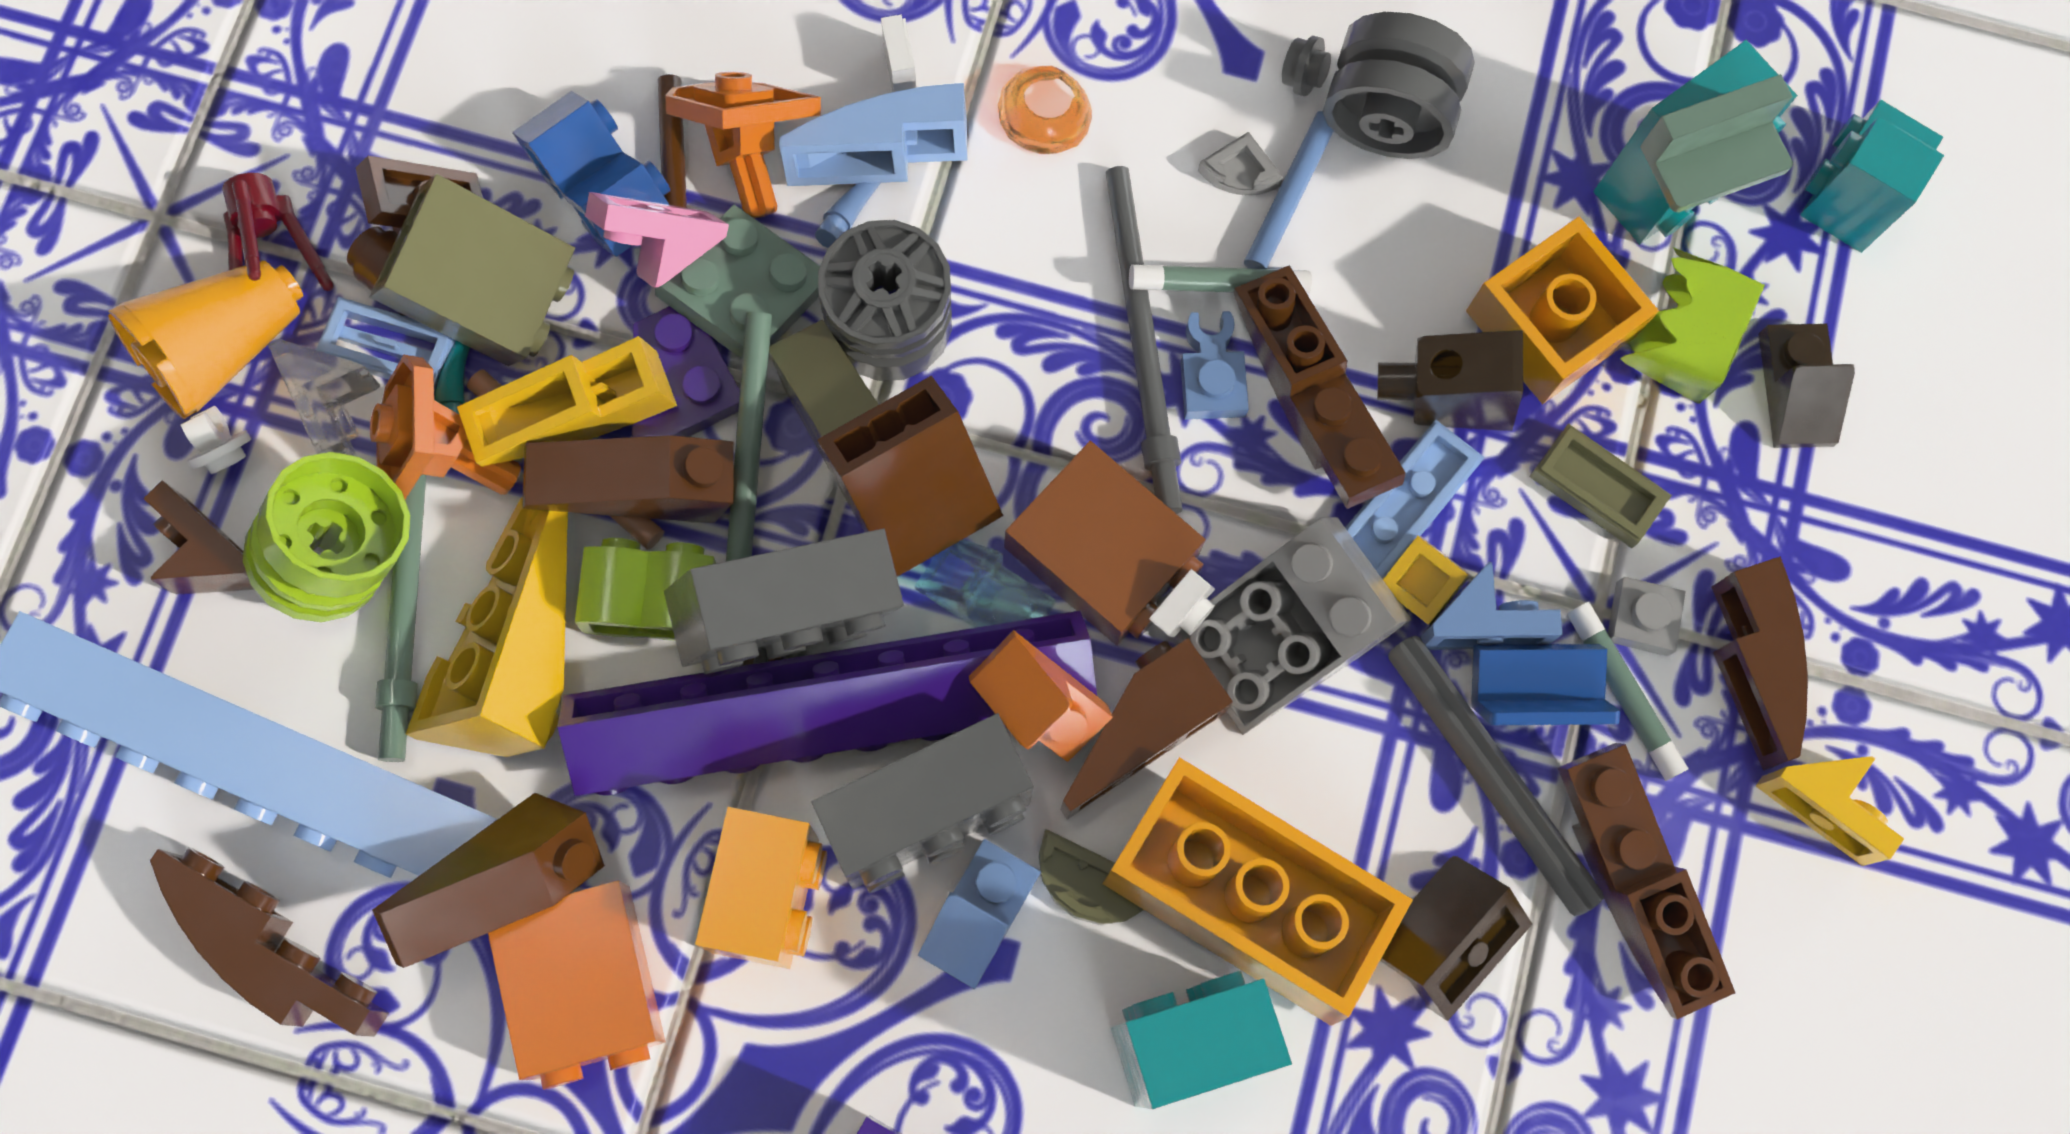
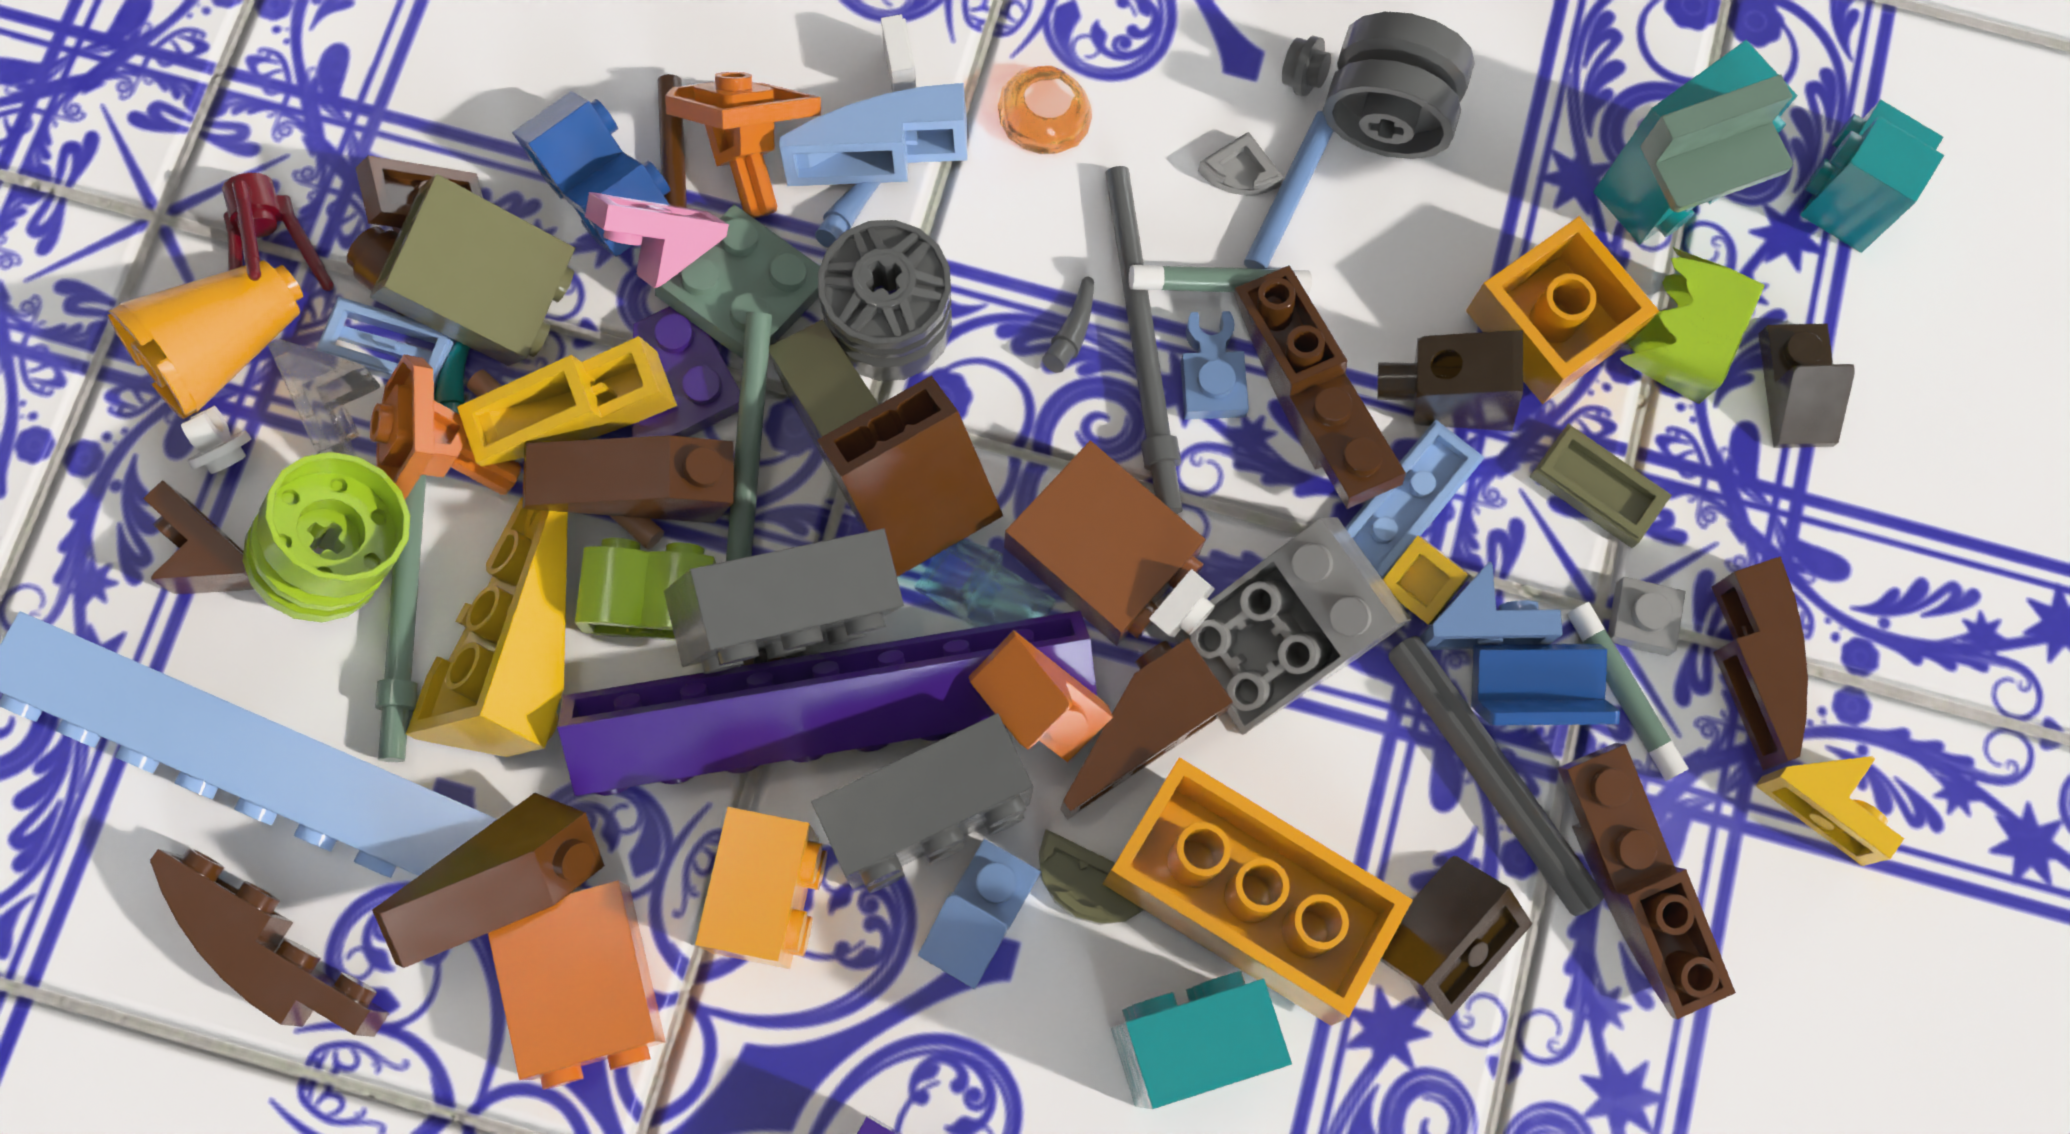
none -> dark grey helmet [1042,276,1094,373]

